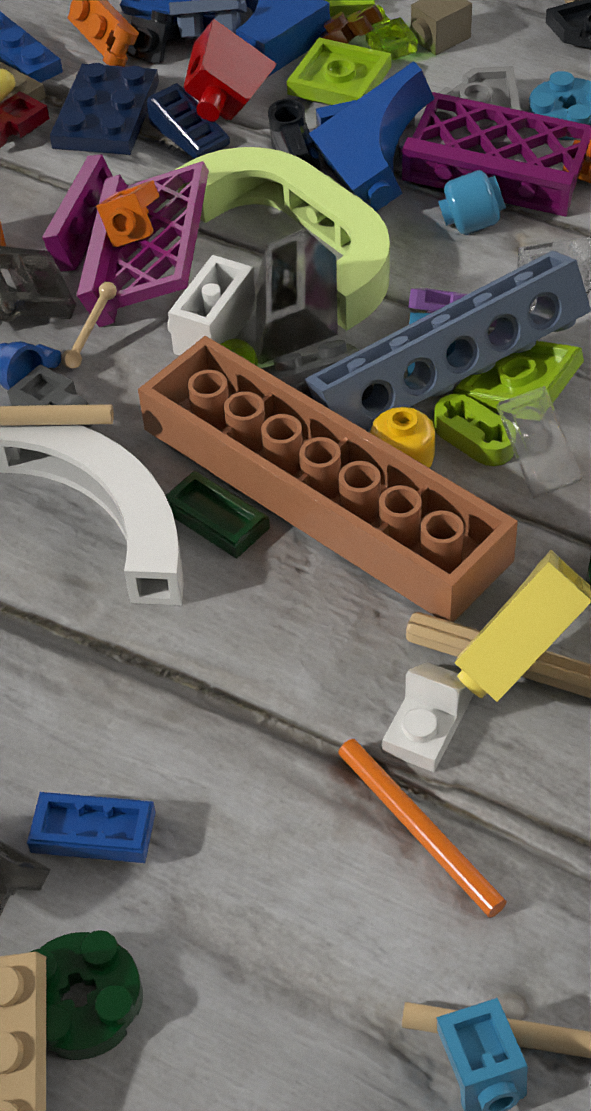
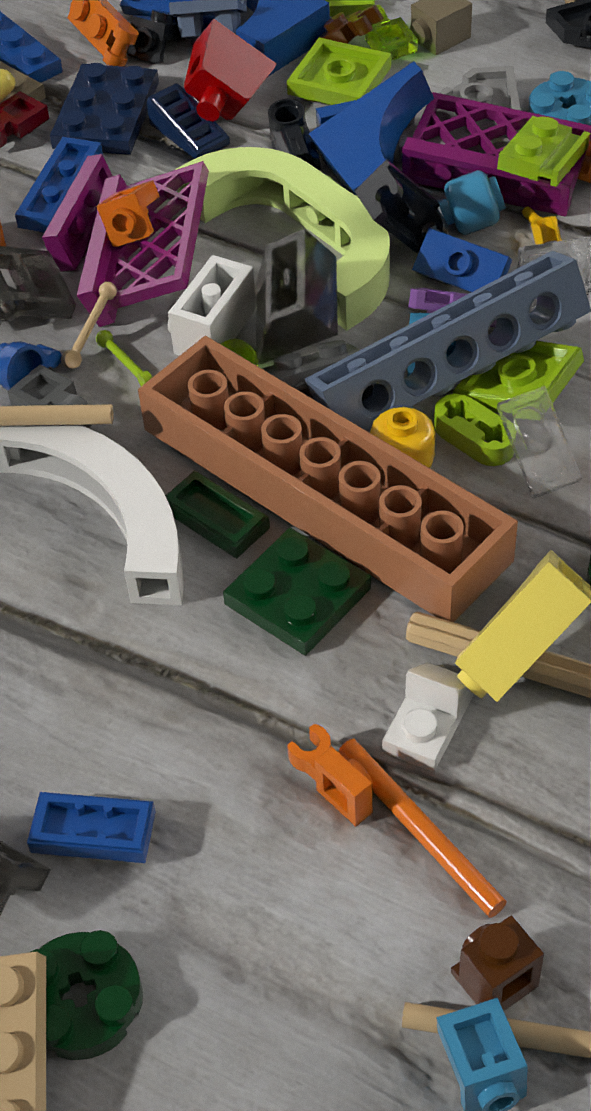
none -> blue plate [15,137,103,233]
none -> lime hinge [96,330,152,386]
none -> dark green plate [223,527,371,656]
none -> orange plate [287,724,373,827]
none -> black hinge [355,159,448,254]
none -> blue plate [412,228,513,293]
none -> reddish brown brick [451,915,544,1011]
none -> lime plate [497,116,591,187]
none -> yellow hand [522,207,562,248]

